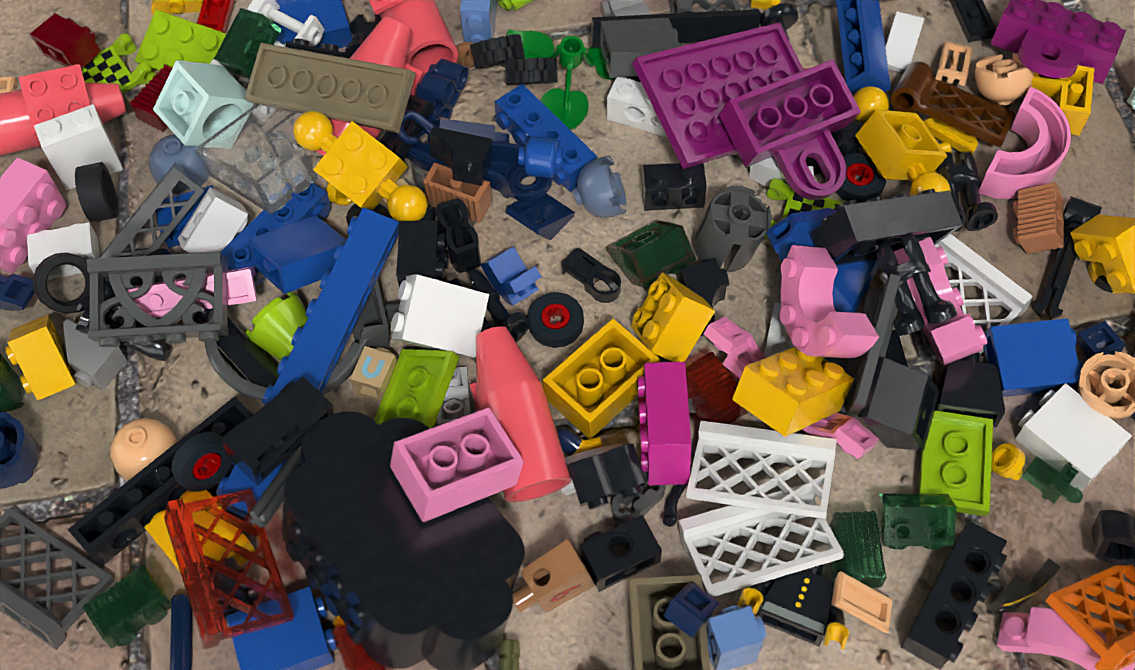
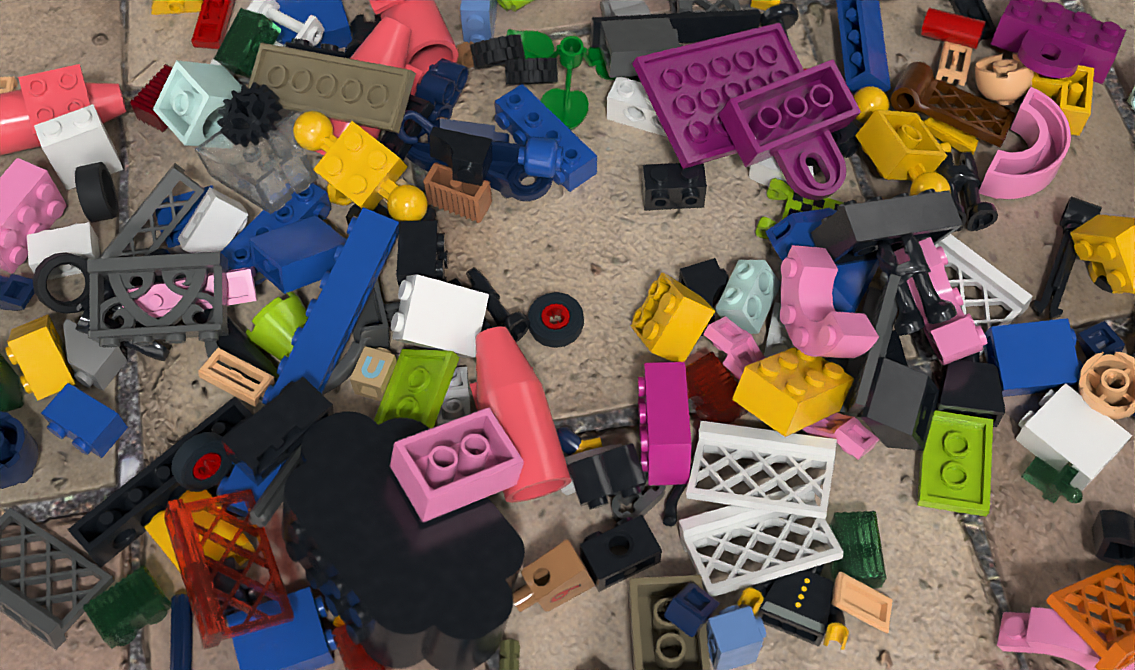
dark red brick [30,13,101,68] -> none
lime flag [81,33,156,94] -> none
light nougat cylinder [110,418,178,481] -> none
lime plate [134,10,229,72] -> none
sand blue cylinder [149,134,212,194] -> none
black brick [436,198,481,273] -> none
blue brick [480,246,542,306] -> none
dark blue slope [506,193,575,240] -> none
yellow brick [543,319,660,439] -> none
black piece [561,248,621,303] -> none
sand blue cylinder [574,156,627,218] -> none
clear green slope [605,220,696,289] -> none
dark grey cylinder [694,186,772,272] -> none
black bush [835,153,886,203] -> none
clear green brick [876,494,957,550] -> none
white slope [885,11,924,73] -> none
black brick [901,520,1007,670] -> none
clear smoke slope [987,558,1061,615] -> none
yellow tile [991,443,1025,481] -> none
nougat brick [1013,182,1064,254] -> none
none -> blue brick [41,383,128,458]
none -> light nougat tile [198,348,275,407]
none -> black gear [217,82,283,148]
none -> light aqua brick [715,260,781,334]
none -> red brick [921,8,986,50]

